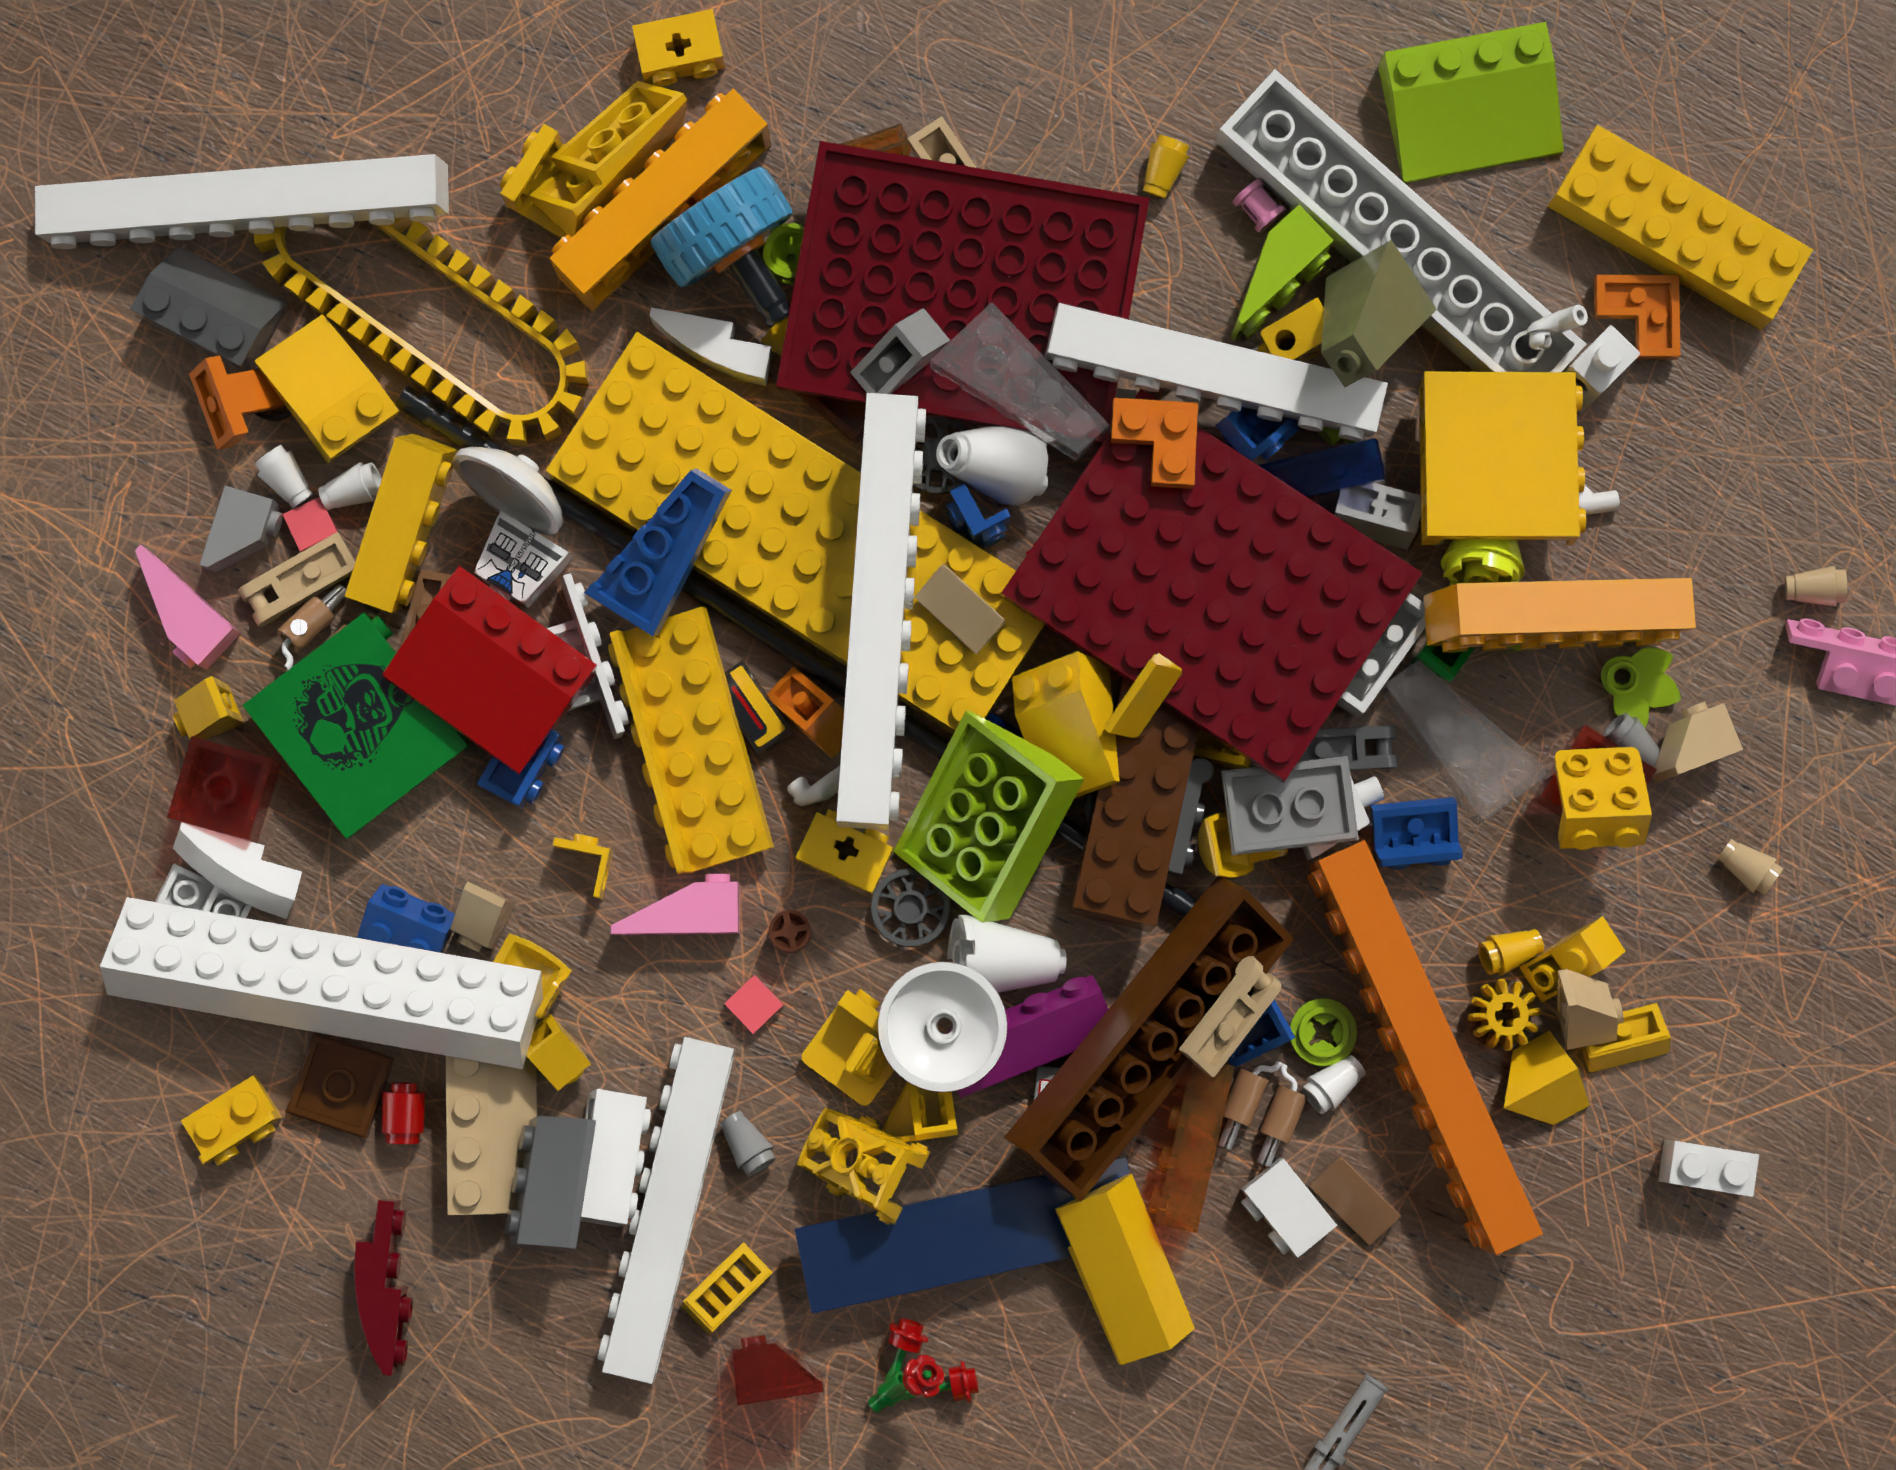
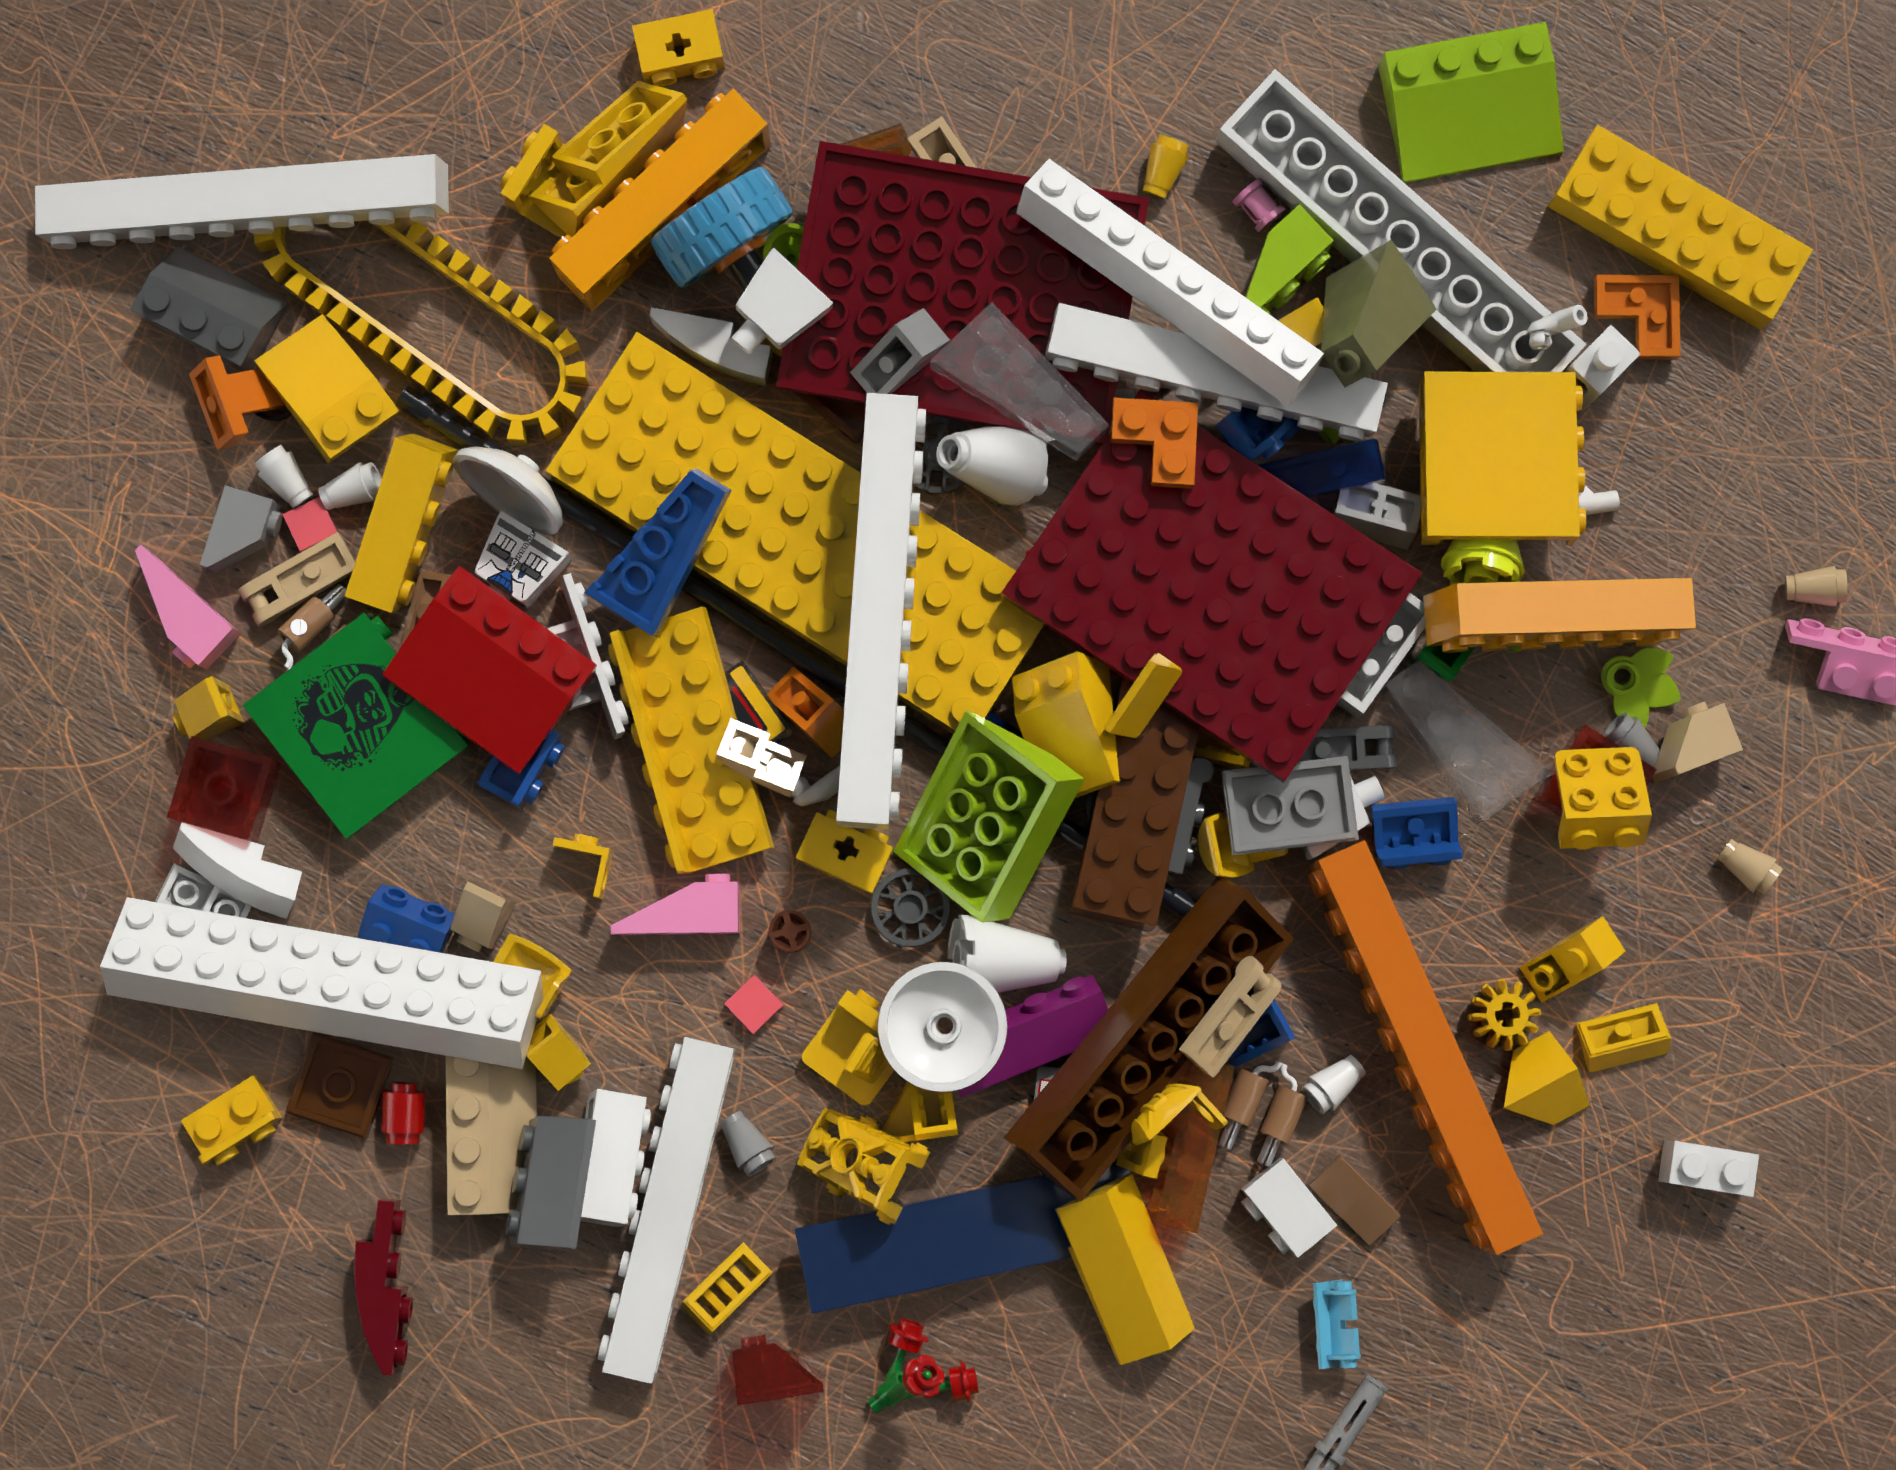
tan slope [914,564,1005,655] -> none
blue bracket [946,483,1011,549] -> none
lime gear [1290,998,1357,1066] -> none
yellow cone [1478,929,1544,976] -> none
tan slope [1556,969,1624,1050] -> none
none -> slope [716,718,807,797]
none -> white torso [731,248,833,355]
none -> white brick [1016,159,1324,407]
none -> yellow bracket [1116,1132,1168,1179]
none -> yellow piece [1131,1084,1228,1146]
none -> medium azure hinge [1313,1279,1361,1369]

